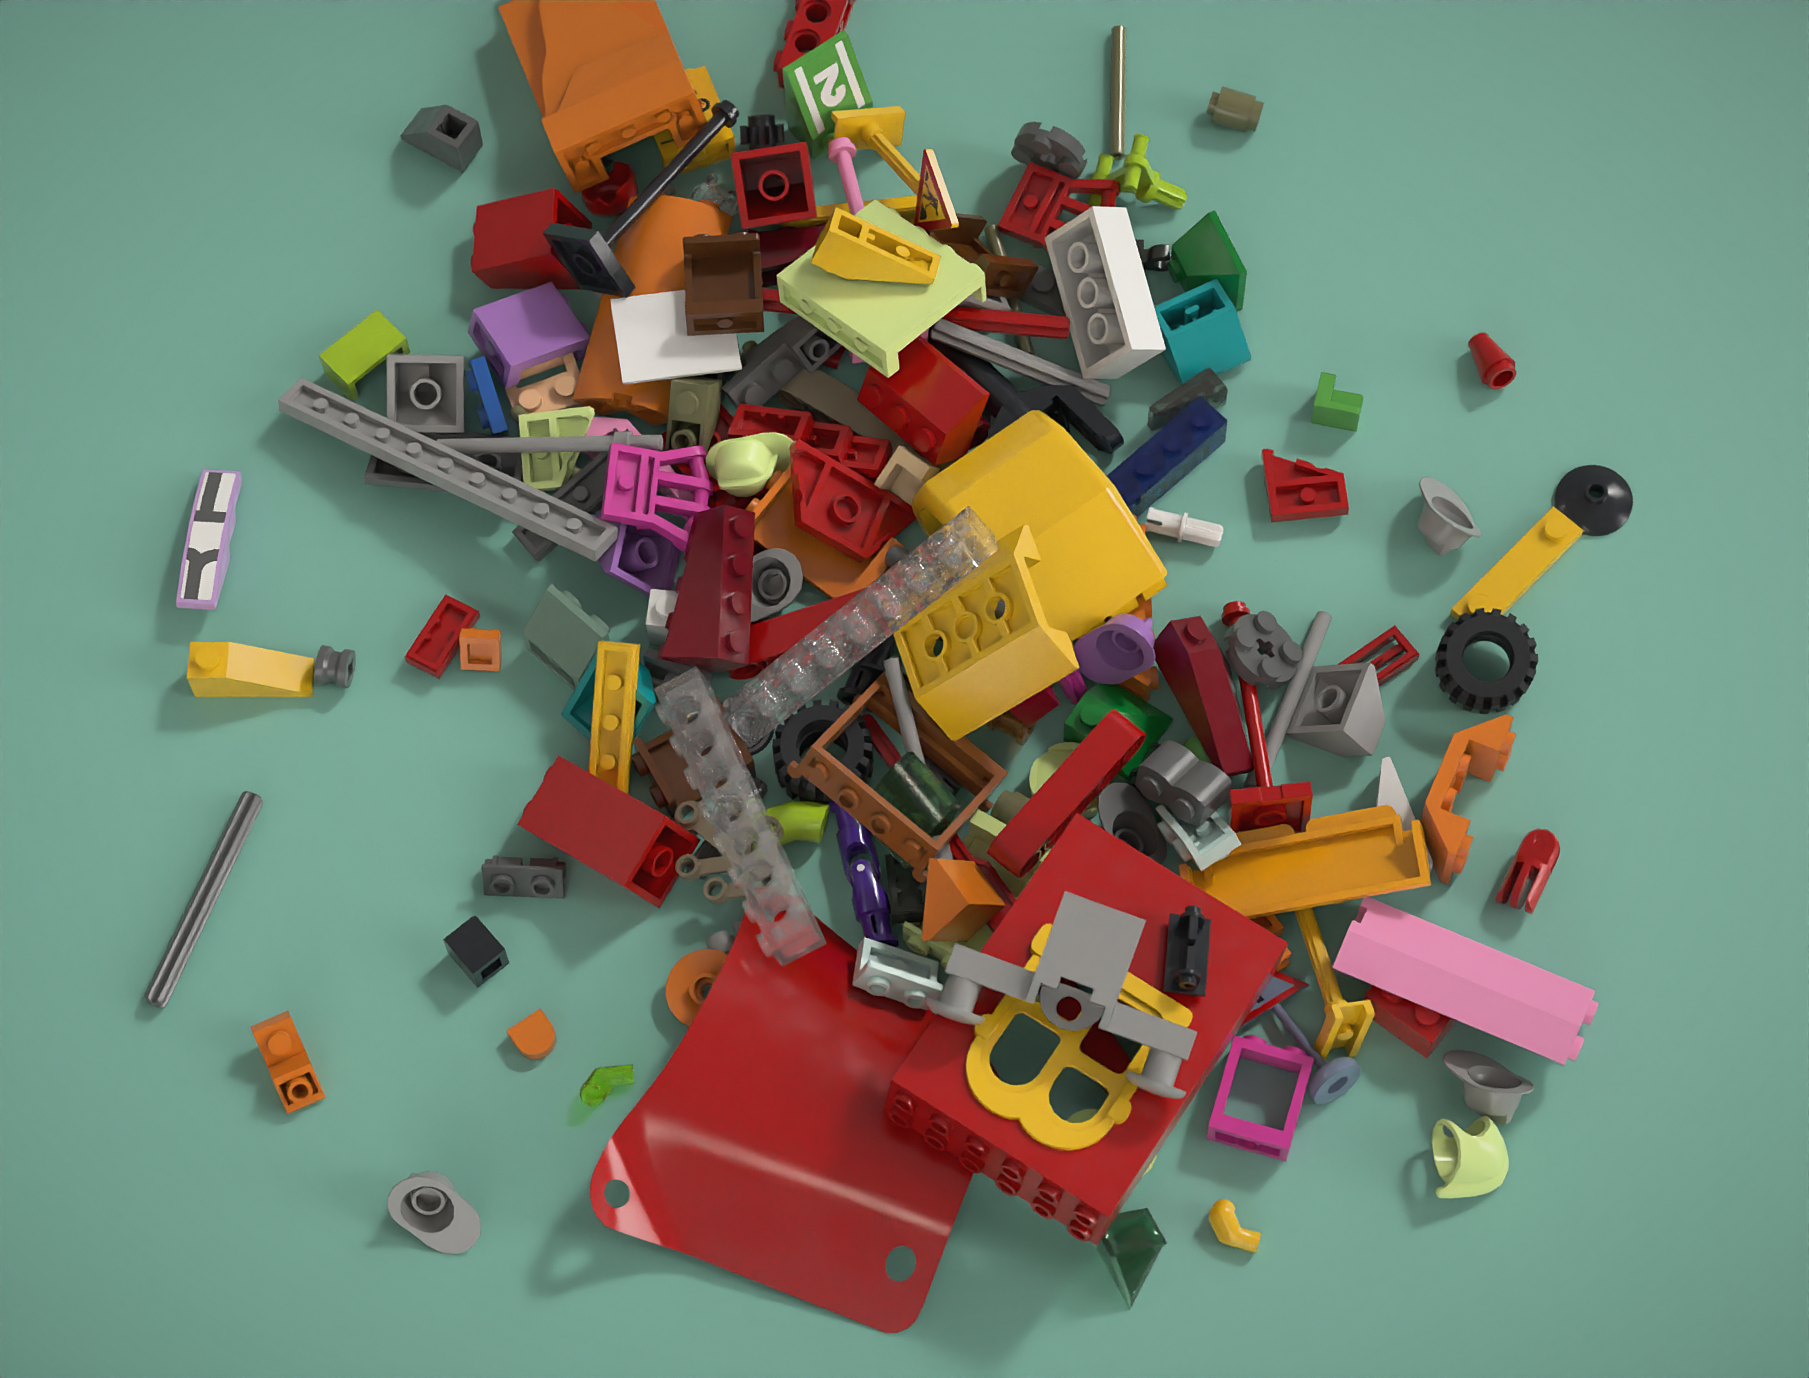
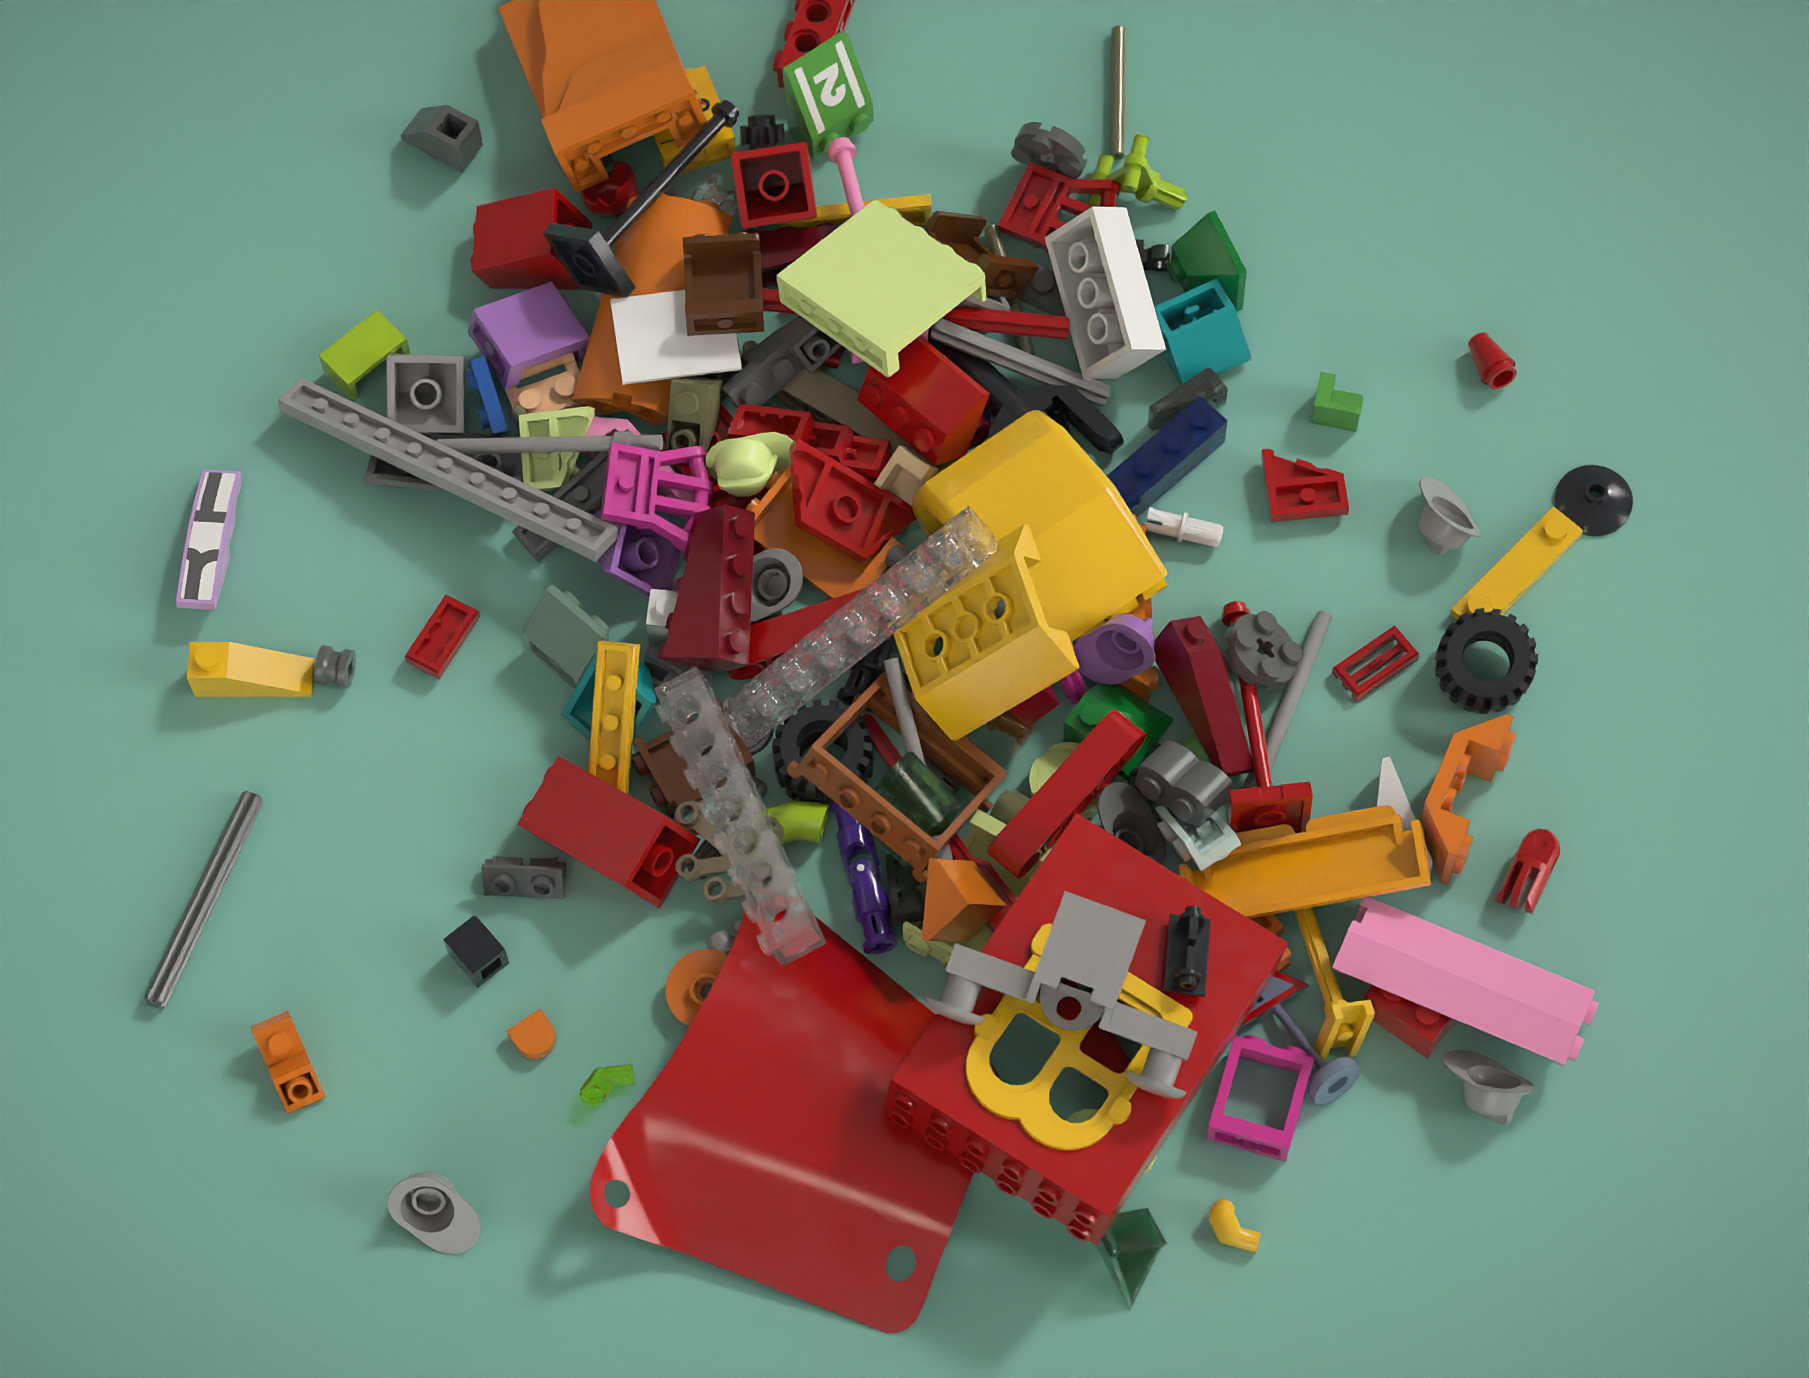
orange tile [459,627,502,672] -> none
yellow slope [811,207,941,285] -> none
yellow piece [828,106,959,231] -> none
light aqua bracket [852,937,943,1010] -> none
olive brick [1207,86,1264,132] -> none
light grey slope [1286,662,1386,757] -> none
yellowish green piece [1432,1116,1509,1198] -> none

